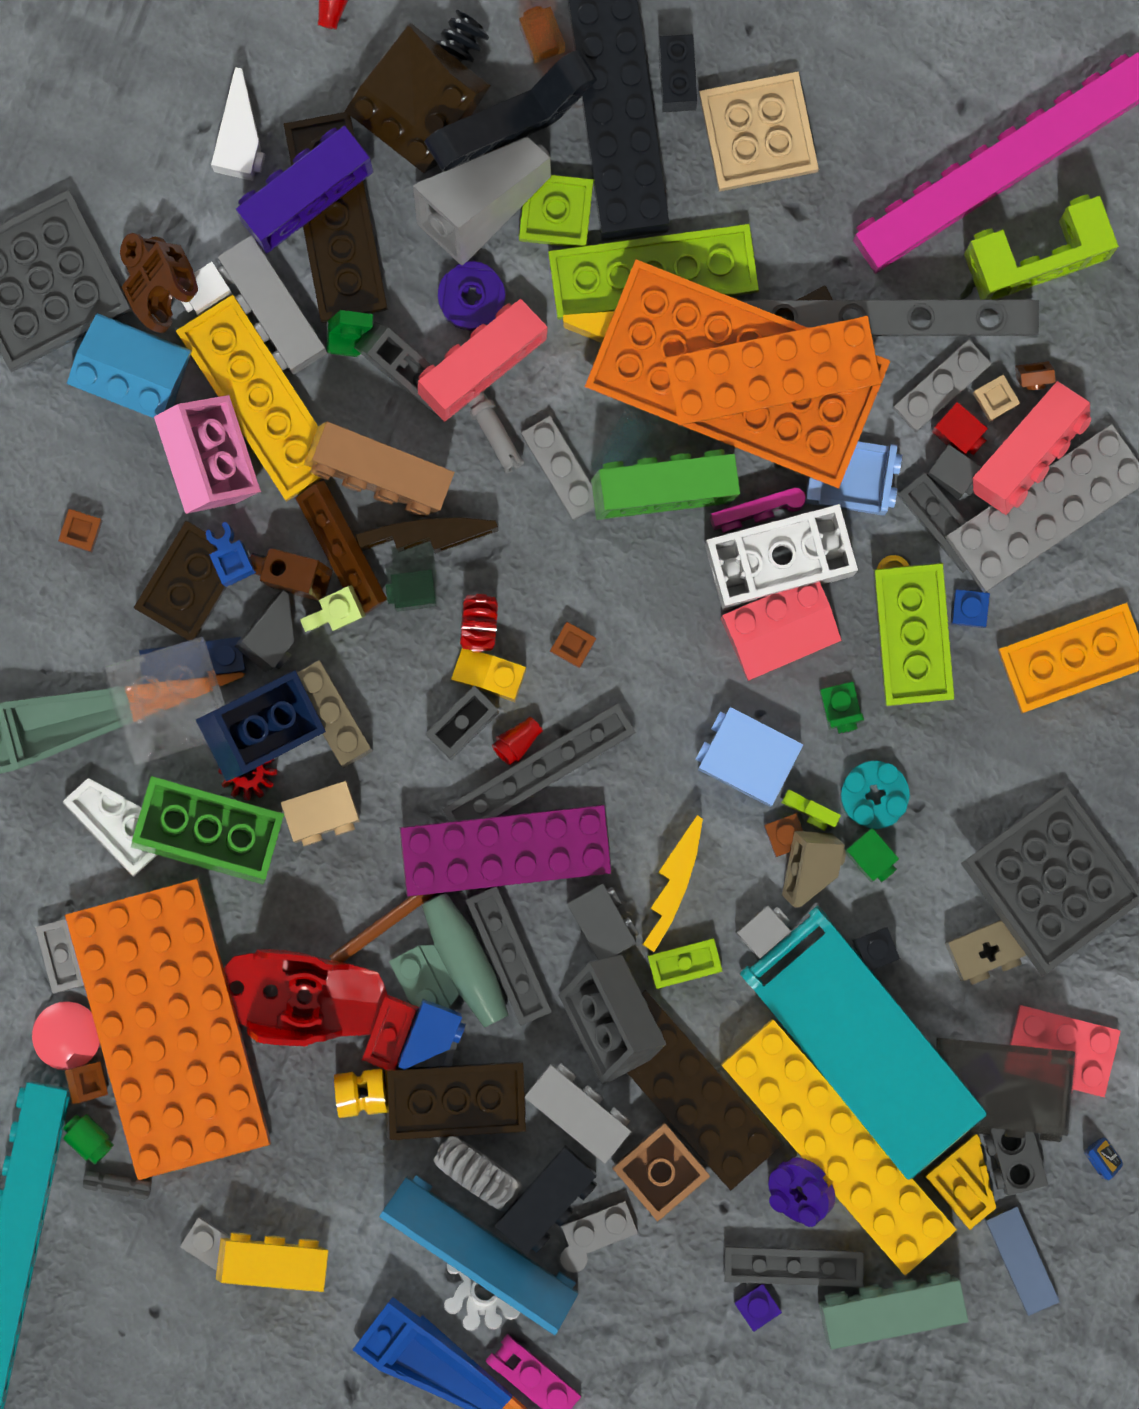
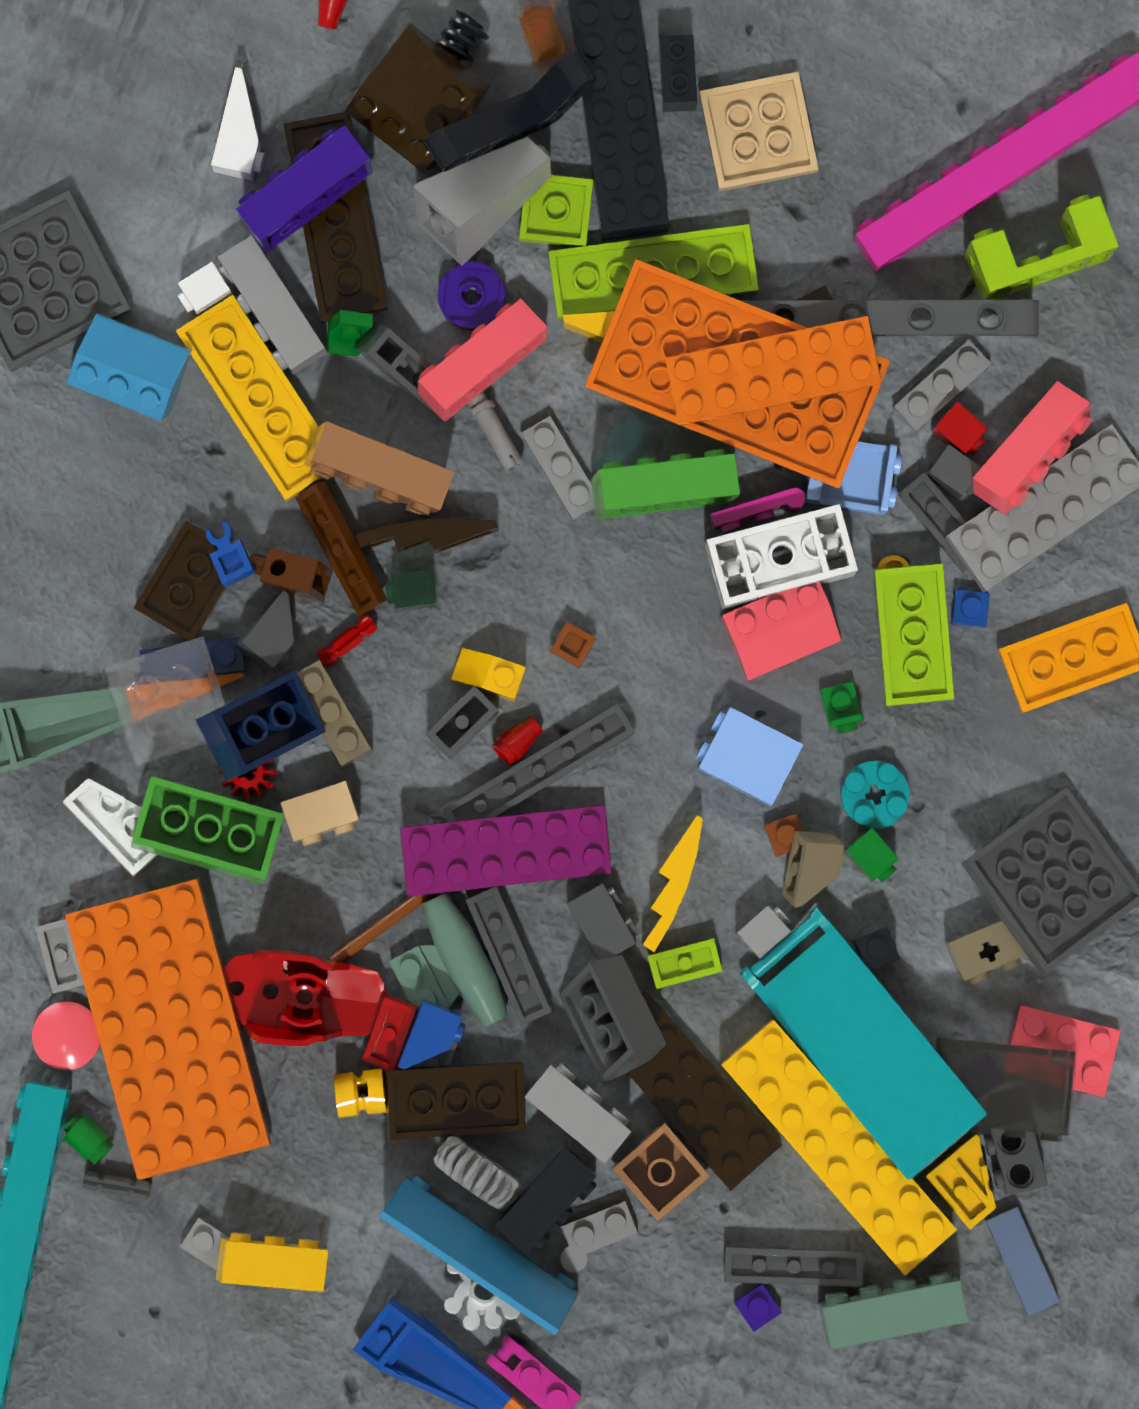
dark orange plate [58,509,103,553] -> none
dark orange plate [65,1061,108,1104] -> none
reddish brown piece [120,233,198,333] -> none
bright pink brick [154,395,261,514] -> none
yellowish green plate [300,585,366,632] -> none
red gear [460,594,498,652] -> none
dark purple plate [768,1157,835,1227] -> none
lime plate [781,789,841,831] -> none
tan plate [973,374,1020,422] -> none
dark orange plate [1015,361,1056,390] -> none
blue slope [1084,1137,1123,1180] -> none
none -> red axle [317,615,377,668]

